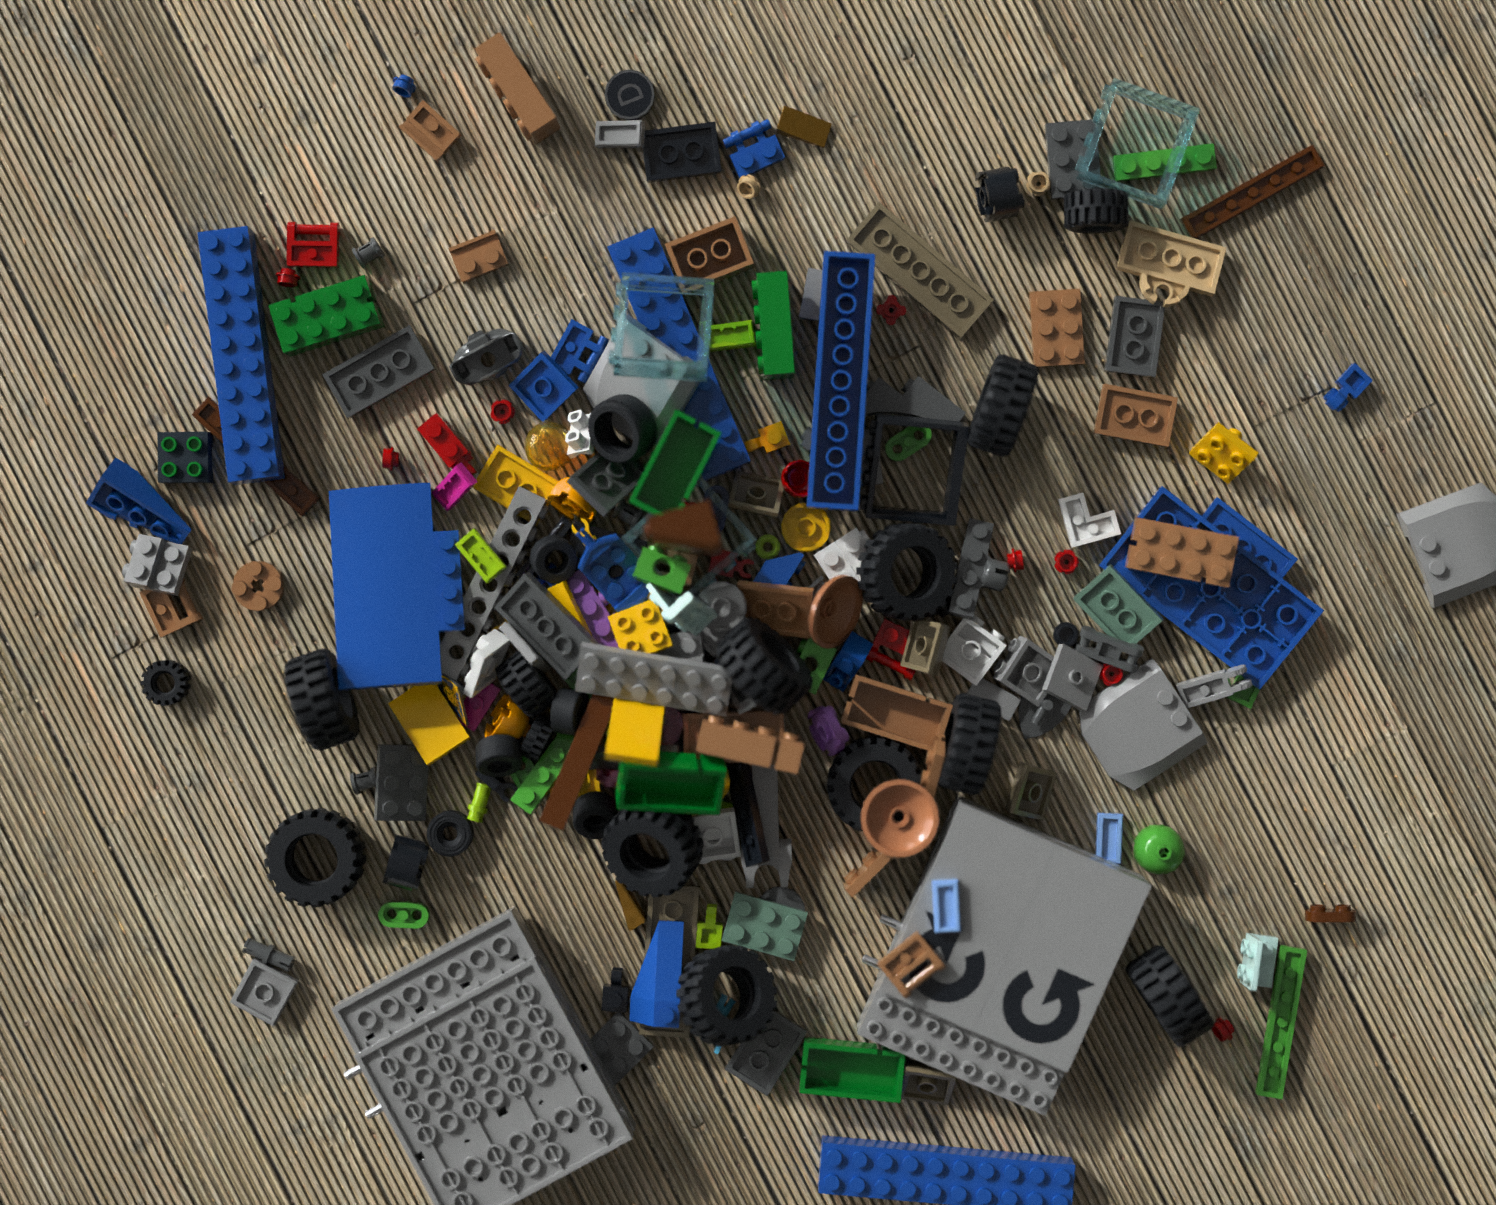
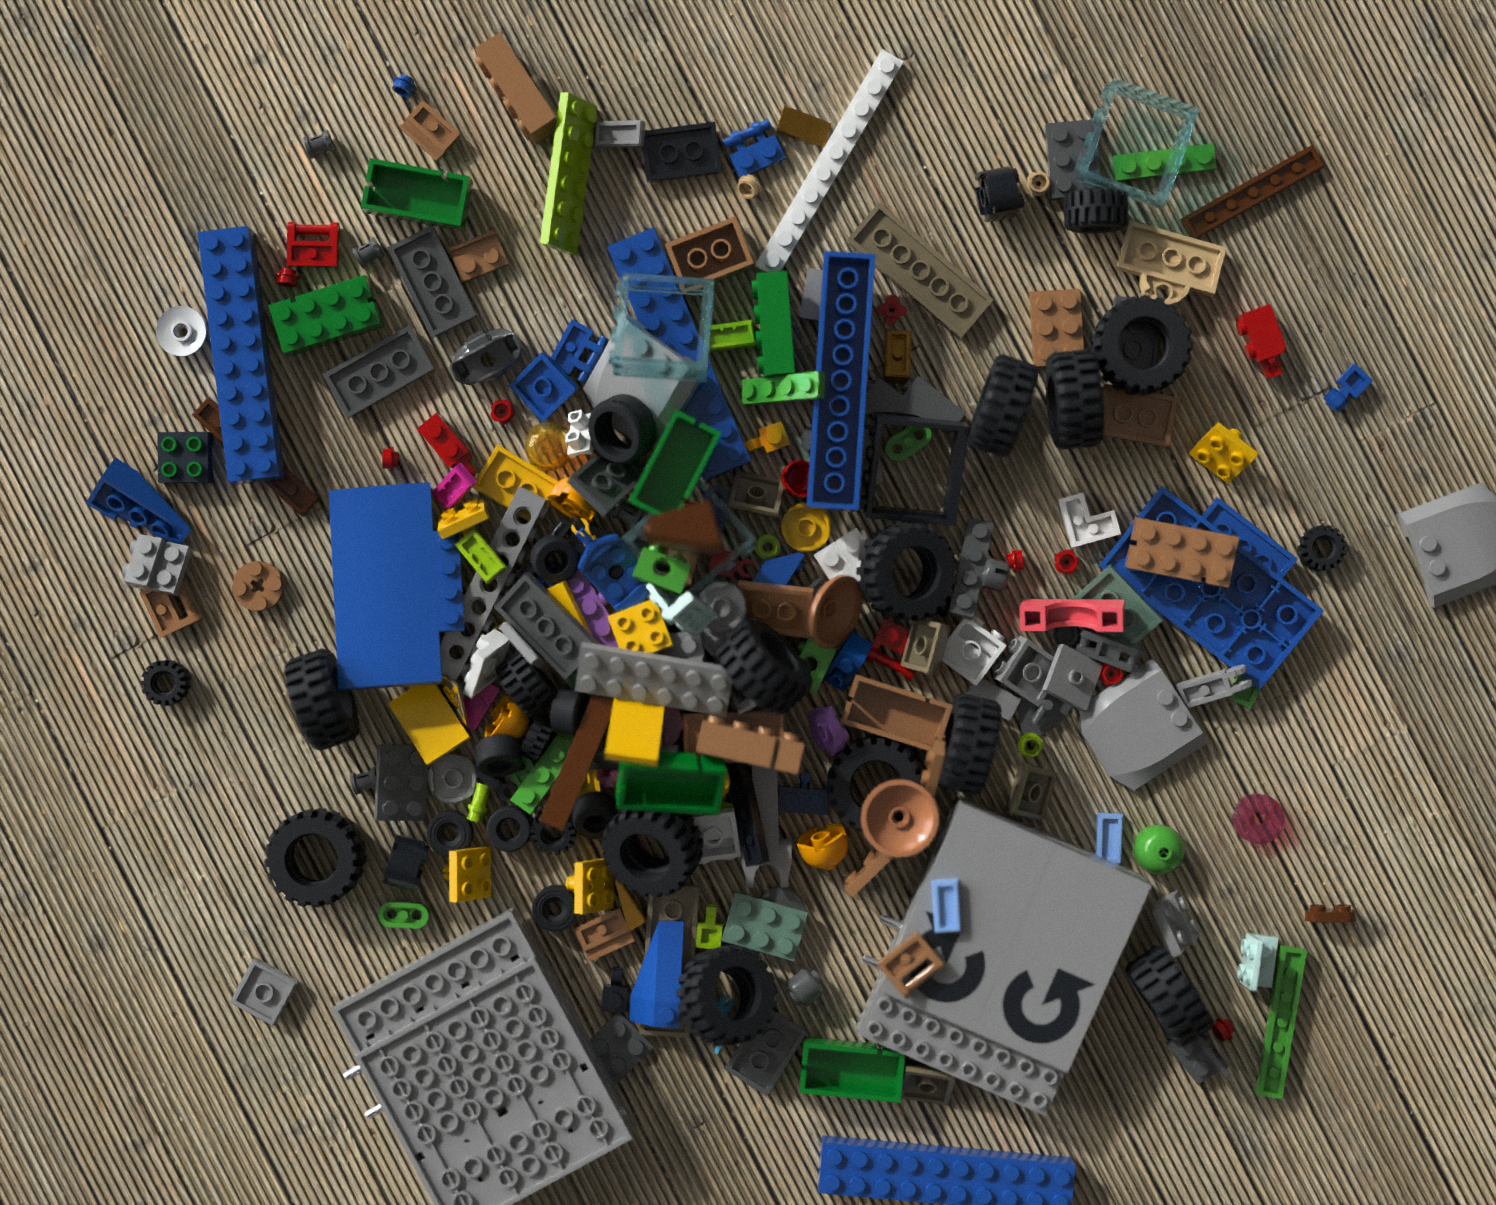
dark grey pin [242,938,295,972] -> none
black tile [605,69,655,121] -> none
none -> white dish [156,306,207,356]
none -> dark grey bush [303,130,335,159]
none -> green piece [361,158,474,232]
none -> dark grey plate [387,225,478,338]
none -> light grey tile [428,753,479,804]
none -> yellow plate [438,497,489,540]
none -> yellow plate [443,846,492,903]
none -> black tyre [486,805,533,852]
none -> black tyre [530,810,577,855]
none -> black tyre [532,885,577,932]
none -> lime plate [540,92,597,255]
none -> yellow plate [566,858,615,914]
none -> medium nougat plate [574,907,635,962]
none -> bright green plate [742,371,825,406]
none -> white plate [755,49,904,272]
none -> dark blue plate [778,771,829,815]
none -> dark grey head [786,969,823,1006]
none -> light orange cylinder [797,823,848,870]
none -> pearl gold slope [884,330,911,384]
none -> lime plate [1018,733,1043,758]
none -> coral arch [1020,599,1125,632]
none -> black tyre [1045,349,1105,450]
none -> black tyre [1091,295,1193,396]
none -> light grey plate [1152,890,1200,957]
none -> dark grey bracket [1166,1034,1230,1085]
none -> clear pink plate [1232,793,1285,844]
none -> red hinge [1236,304,1286,379]
none -> black tyre [1297,525,1348,571]

